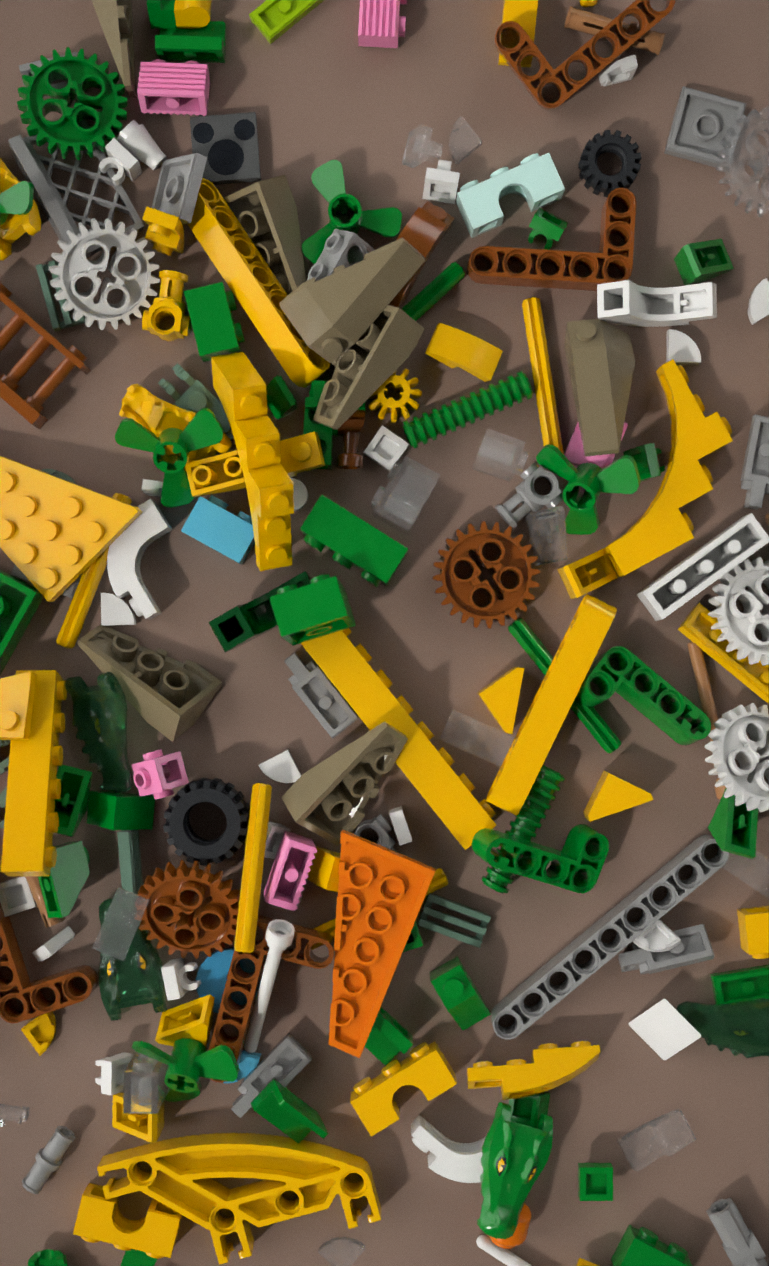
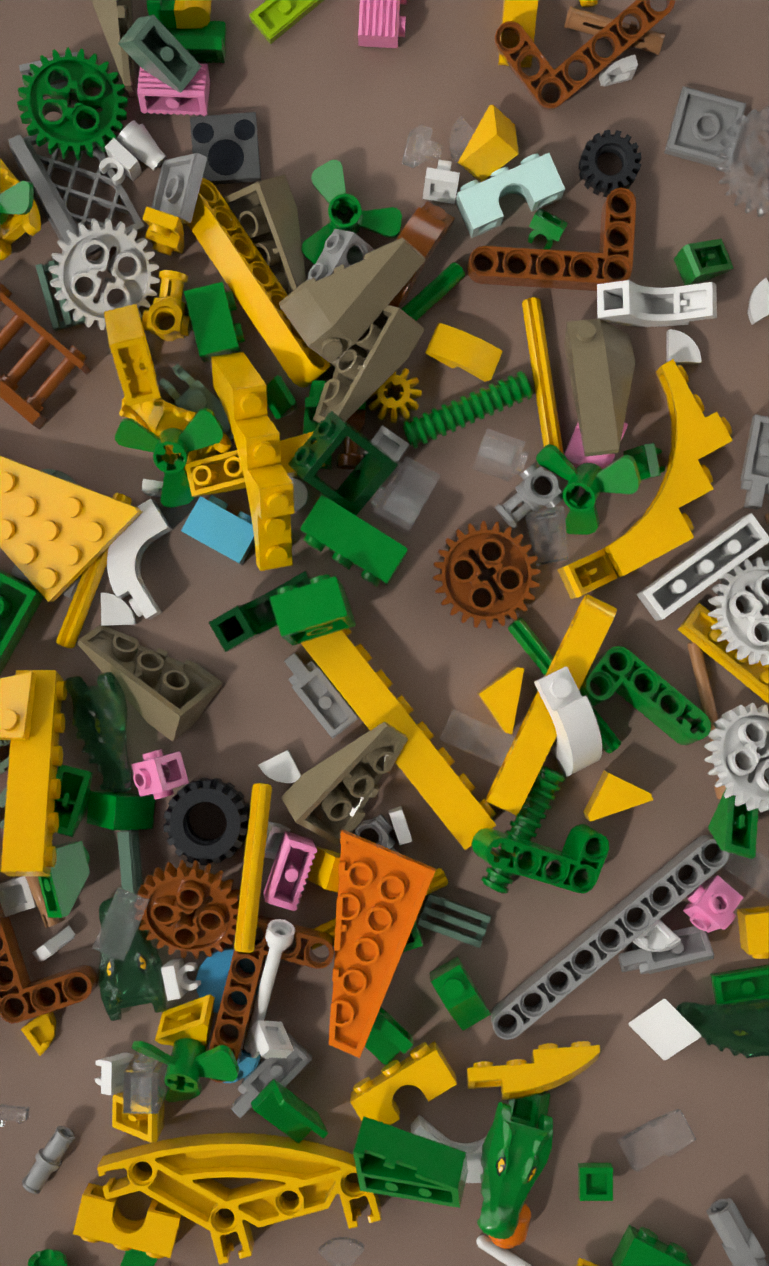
none -> yellow window [104,304,161,406]
none -> sand green slope [118,15,202,92]
none -> white tile [248,1020,294,1059]
none -> dark green window [288,410,398,516]
none -> green wedge [353,1116,468,1208]
none -> yellow slope [458,105,519,182]
none -> white arch [534,666,602,777]
none -> bright pink brick [683,875,743,933]

